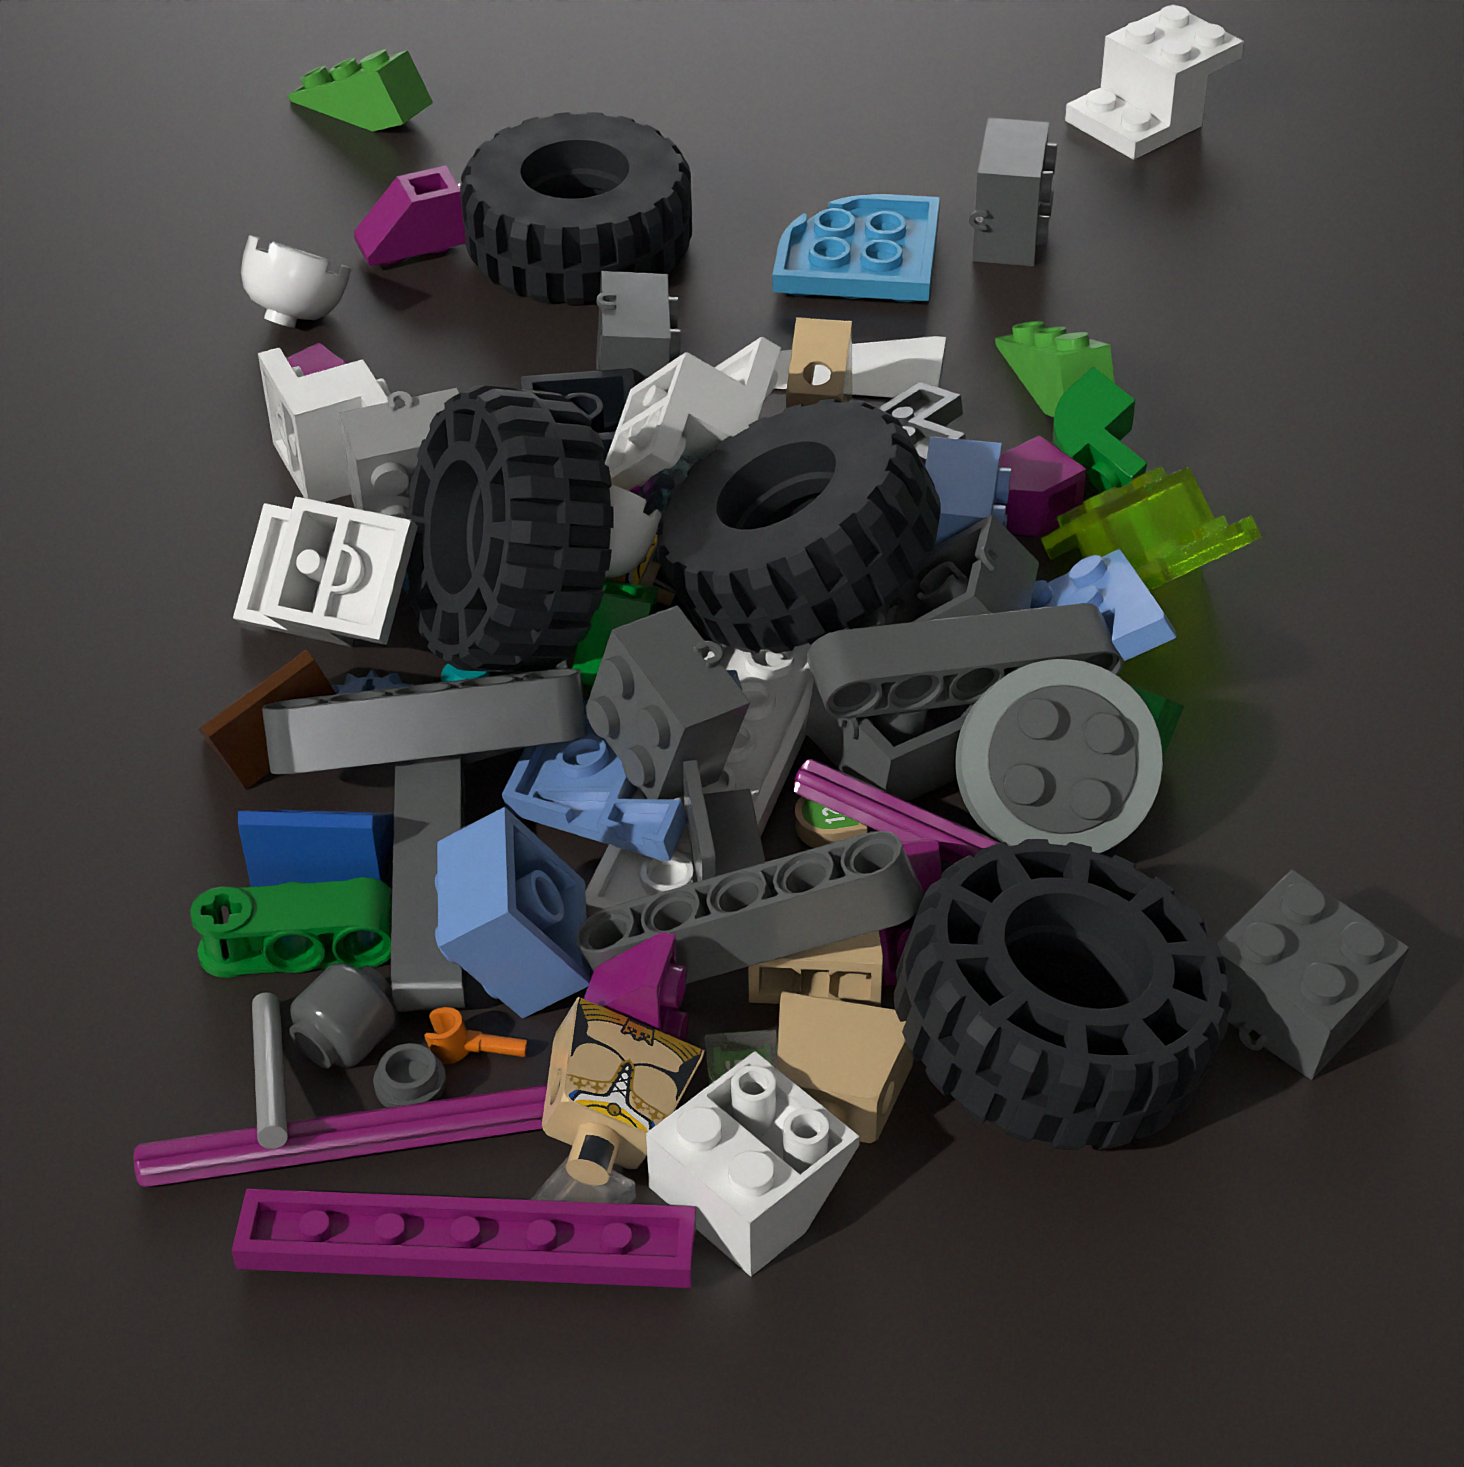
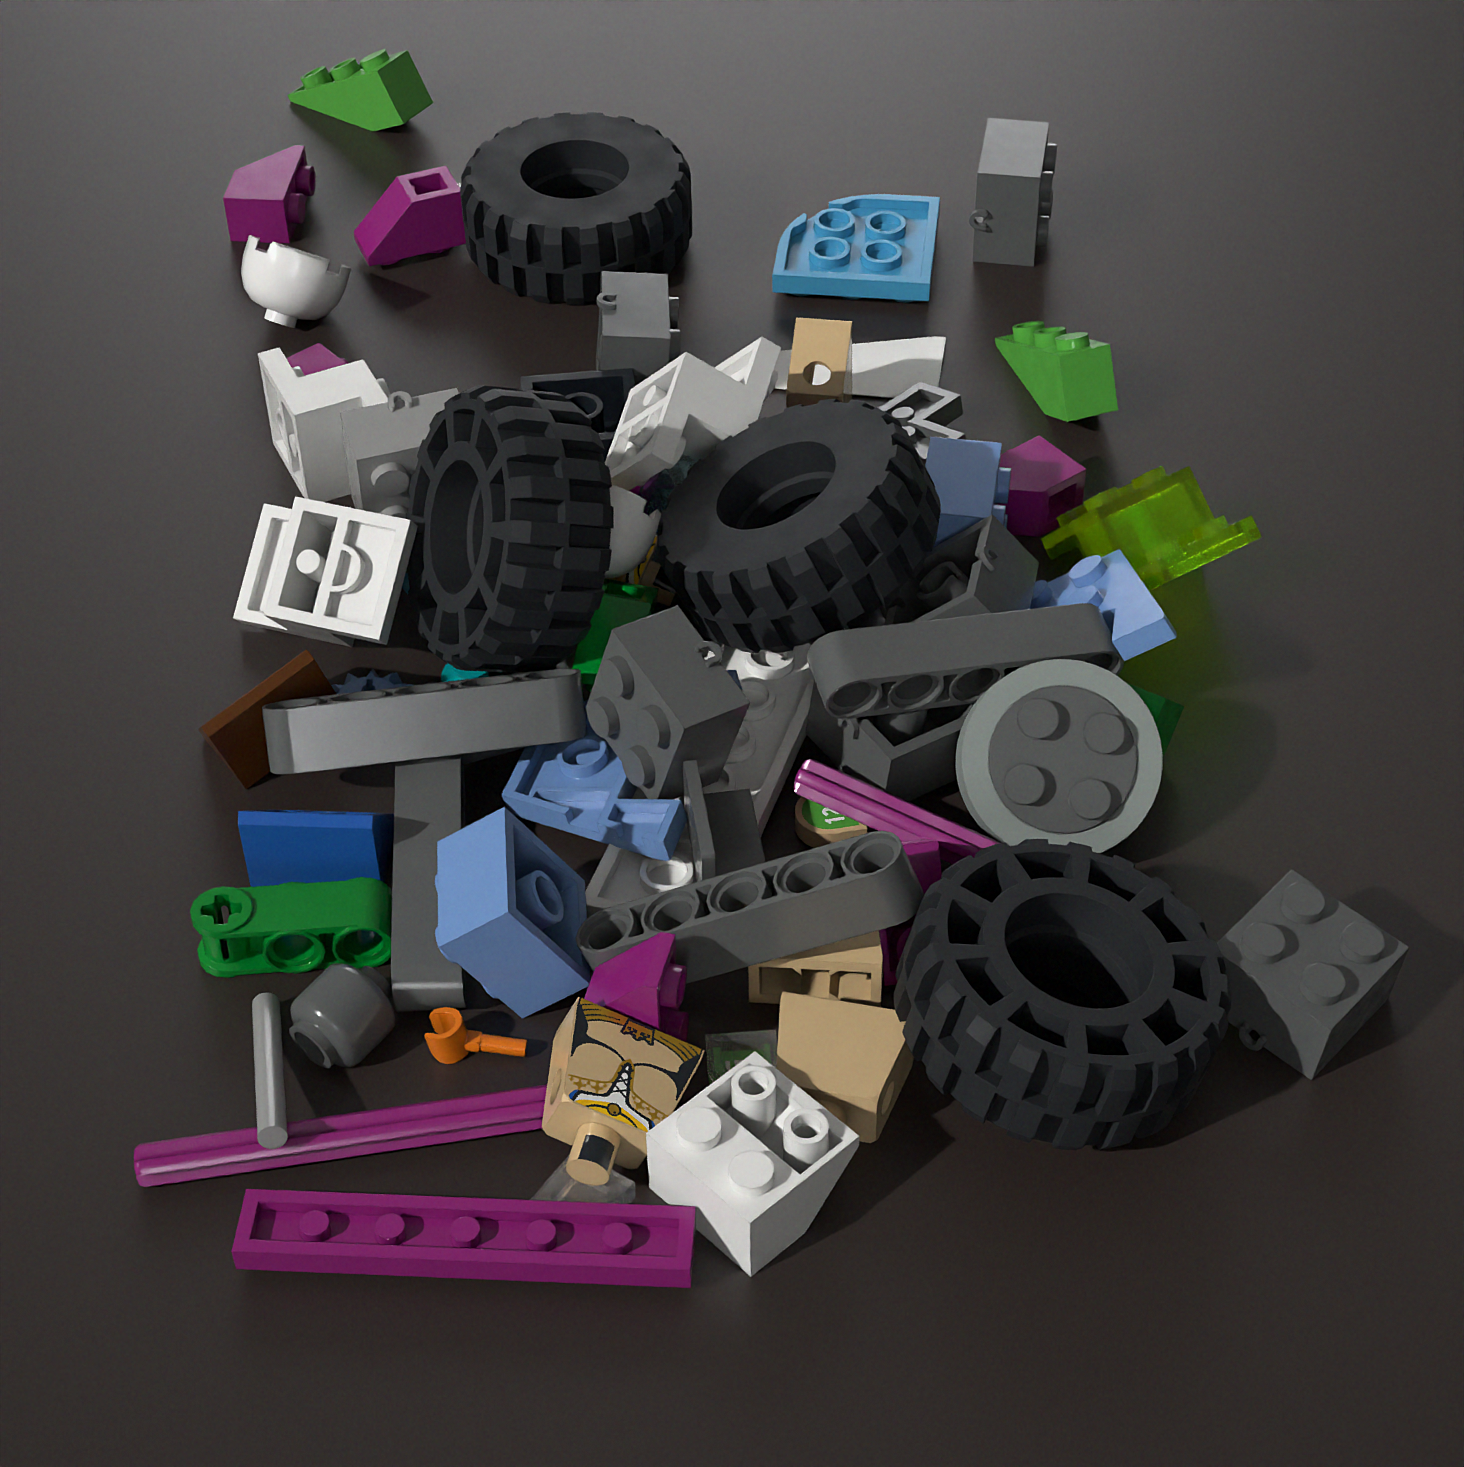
dark grey plate [373,1043,446,1108] -> none
green brick [1052,367,1147,506] -> none
white bracket [1065,5,1244,160] -> none
none -> magenta slope [223,145,316,244]

